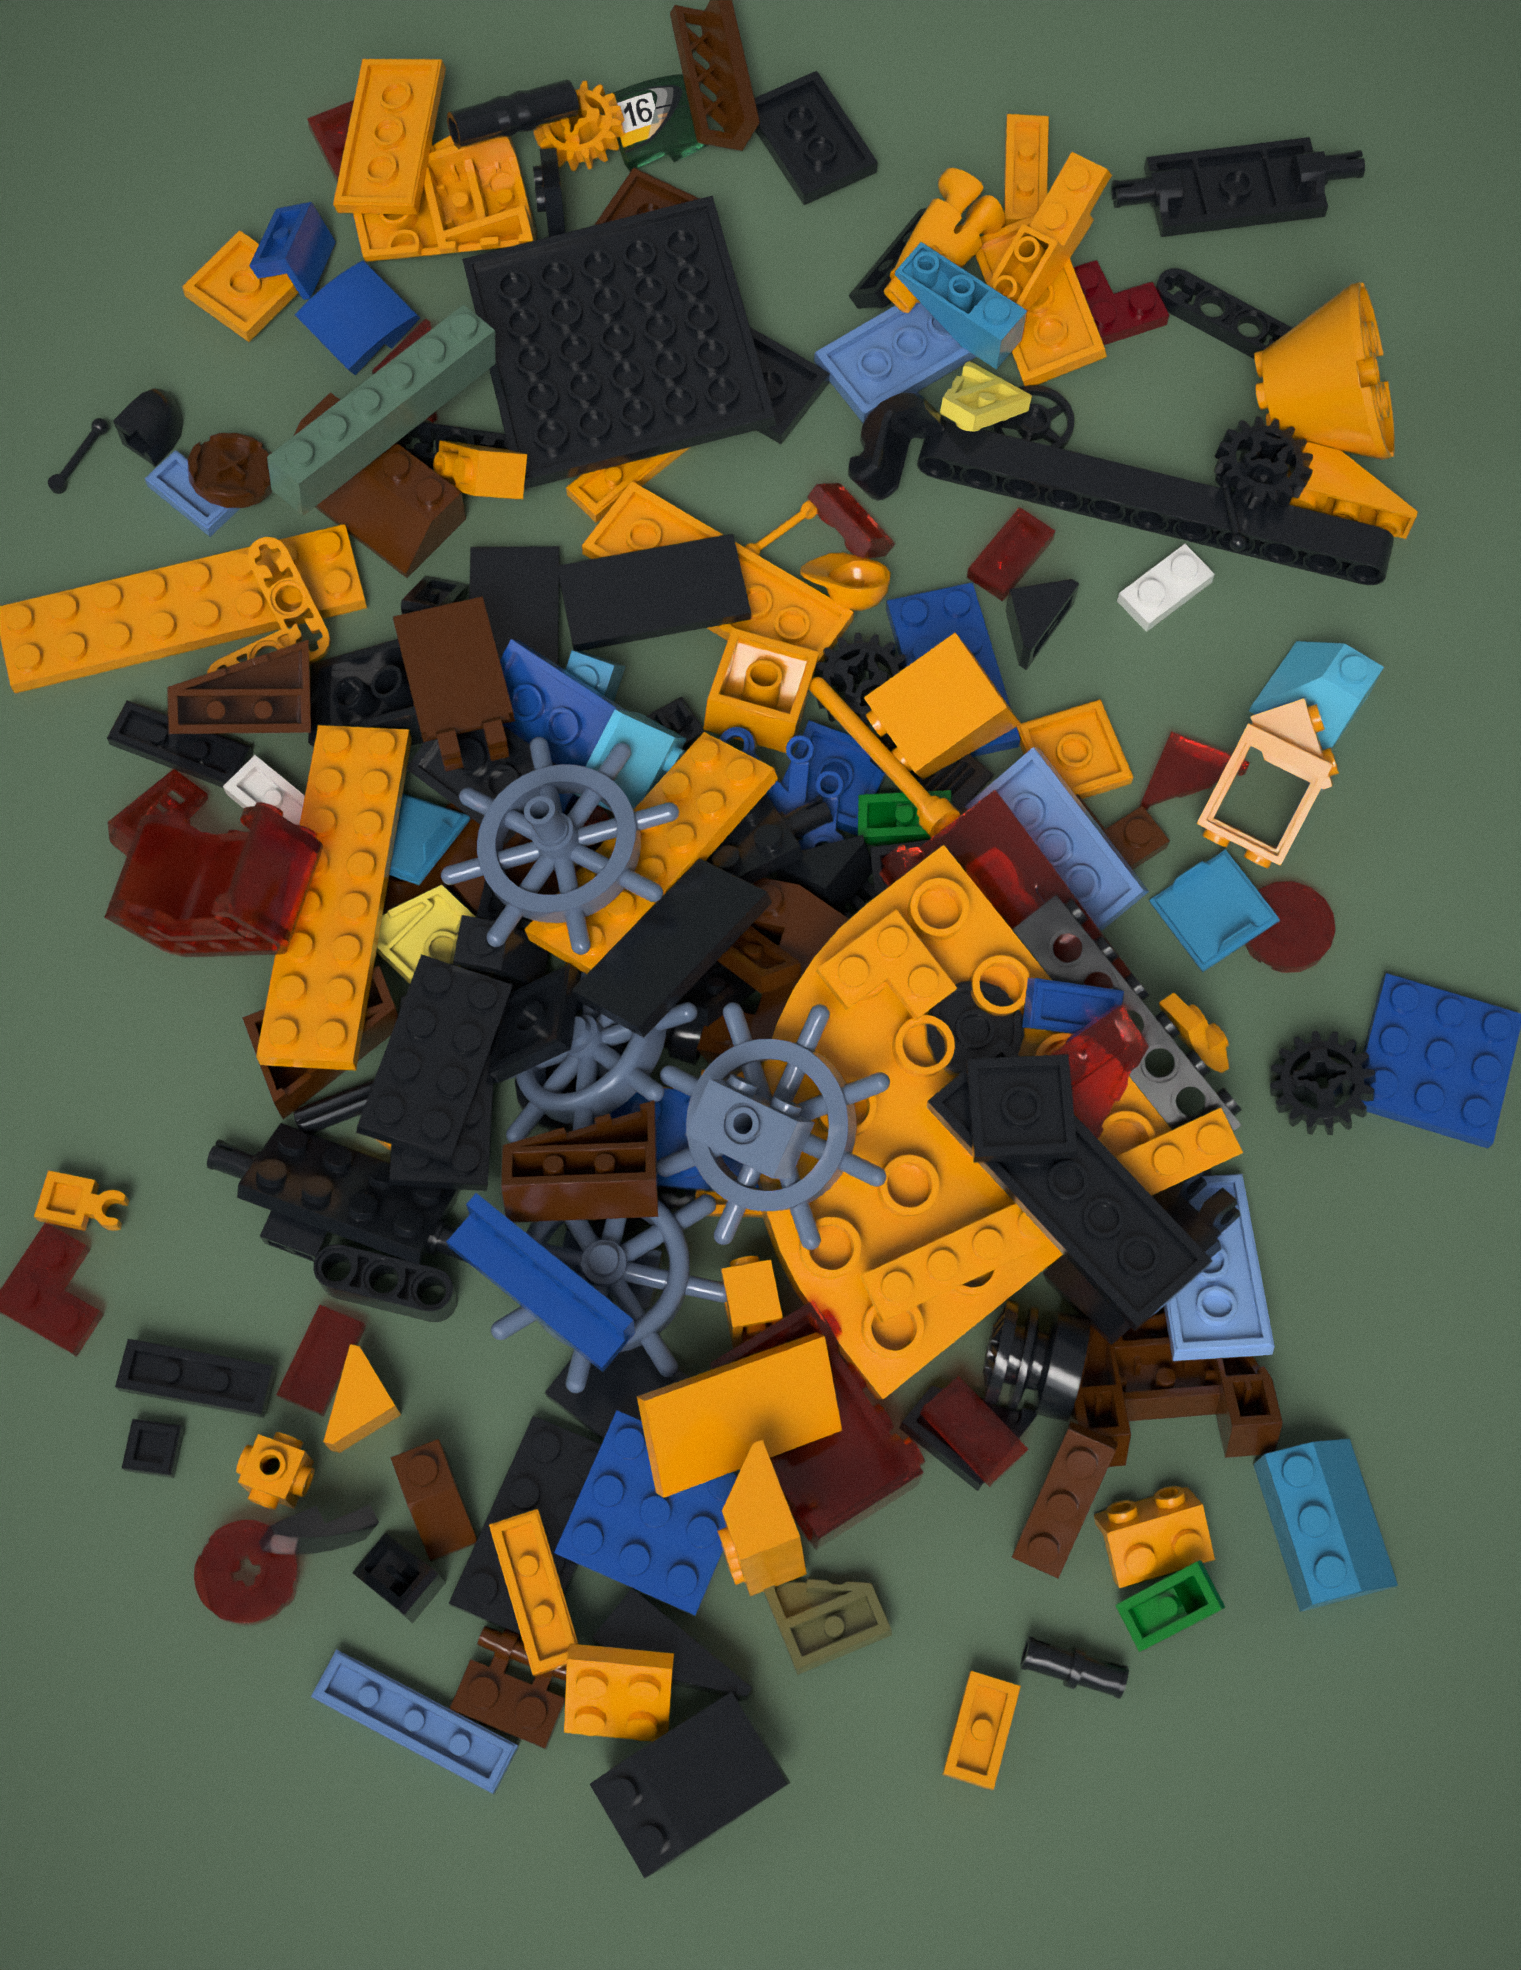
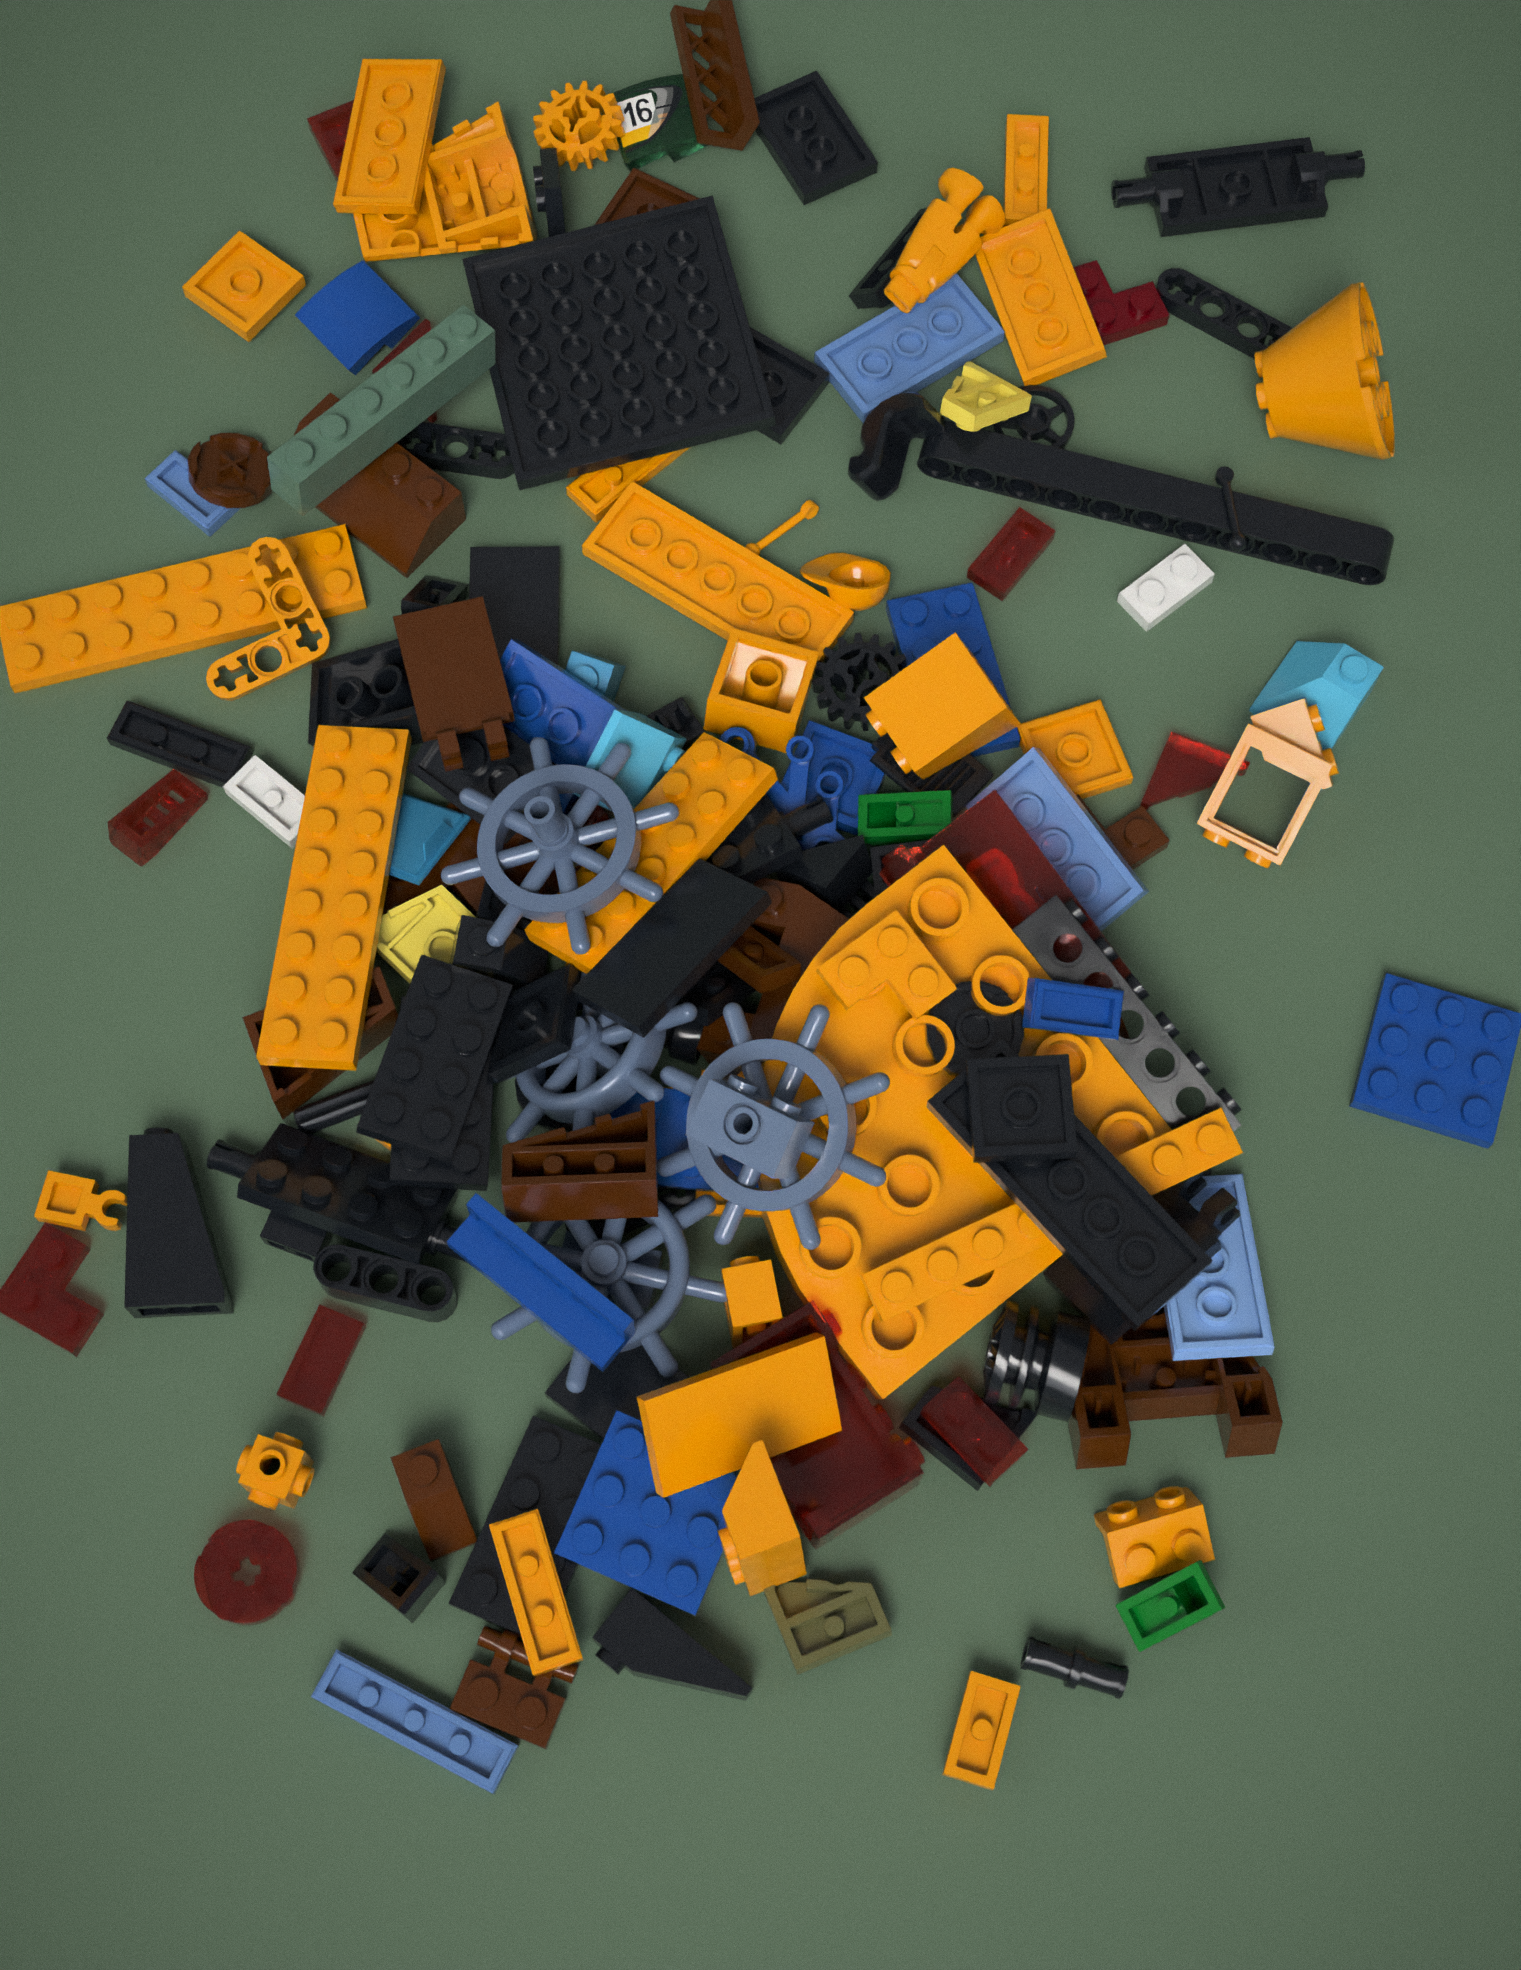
black hinge [48,418,109,494] -> none
clear red windscreen [104,802,324,957] -> none
black brick [113,388,183,467] -> none
black plate [115,1339,276,1418] -> none
black tile [122,1419,185,1478] -> none
reddish brown wedge [167,640,311,734] -> none
blue panel [249,202,336,300] -> none
black slope [258,1505,379,1555] -> none
light orange slope [323,1344,401,1453] -> none
light orange slope [433,440,527,499] -> none
black axle [447,79,579,149] -> none
black tile [557,534,751,651] -> none
light orange plate [564,1643,674,1741] -> none
black slope [590,1690,791,1878] -> none
clear red plate [807,483,895,559] -> none
light orange piece [809,677,960,839] -> none
dark azure slope [895,242,1027,369] -> none
light orange slope [988,152,1112,311] -> none
black slope [1005,579,1079,670] -> none
reddish brown plate [1012,1421,1118,1579] -> none
clear red wing [1044,1005,1149,1138] -> none
dark azure piece [1149,849,1280,973] -> none
light orange slope [1159,993,1229,1073] -> none
black gear [1214,417,1313,511] -> none
clear red tile [1245,881,1336,973] -> none
dark azure slope [1253,1439,1398,1612] -> none
black gear [1270,1031,1376,1135] -> none
light orange slope [1286,439,1418,539] -> none
none -> black slope [124,1127,233,1318]

